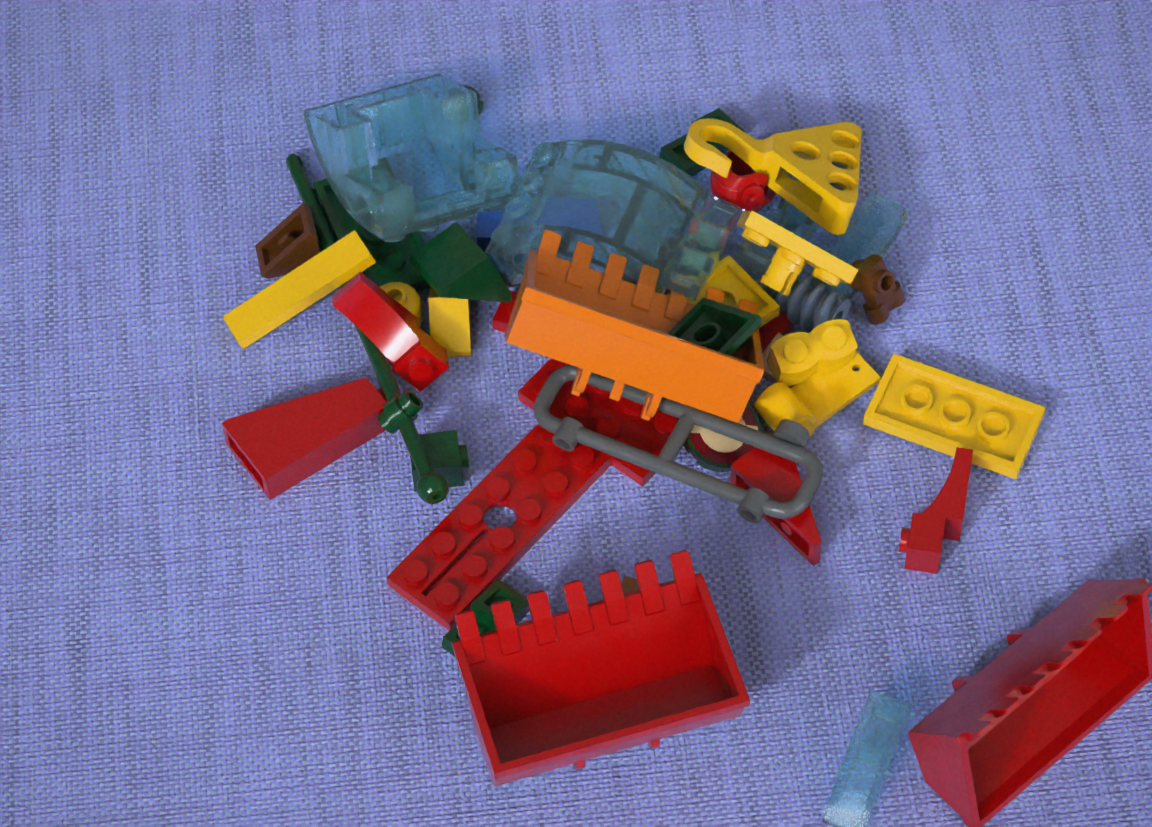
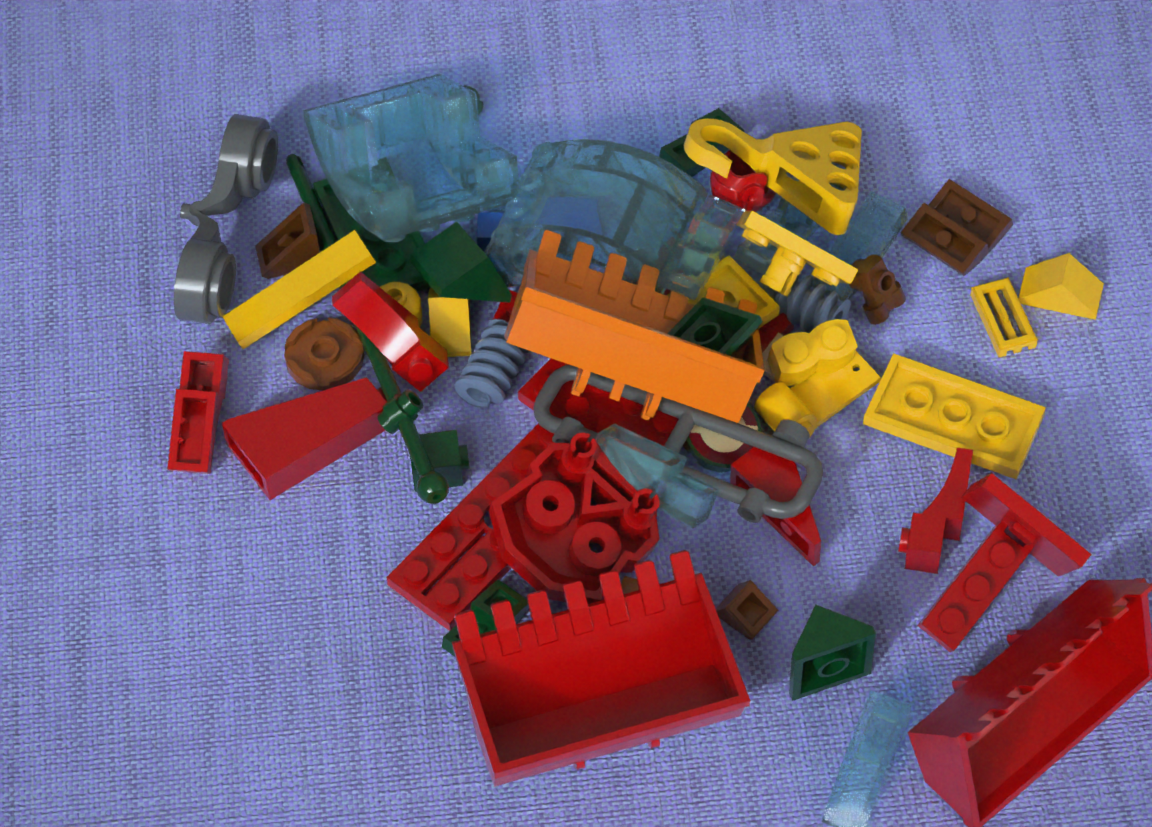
none -> red slope [167,351,229,474]
none -> dark grey piece [174,114,278,324]
none -> dark orange tile [284,318,364,391]
none -> sand blue piece [454,319,530,407]
none -> red brick [488,432,660,604]
none -> clear light blue slope [596,424,719,528]
none -> dark orange slope [715,580,779,640]
none -> dark green slope [789,604,876,701]
none -> reddish brown slope [900,179,1013,276]
none -> red piece [917,473,1092,652]
none -> yellow tile [970,277,1037,358]
none -> yellow slope [1018,253,1104,320]

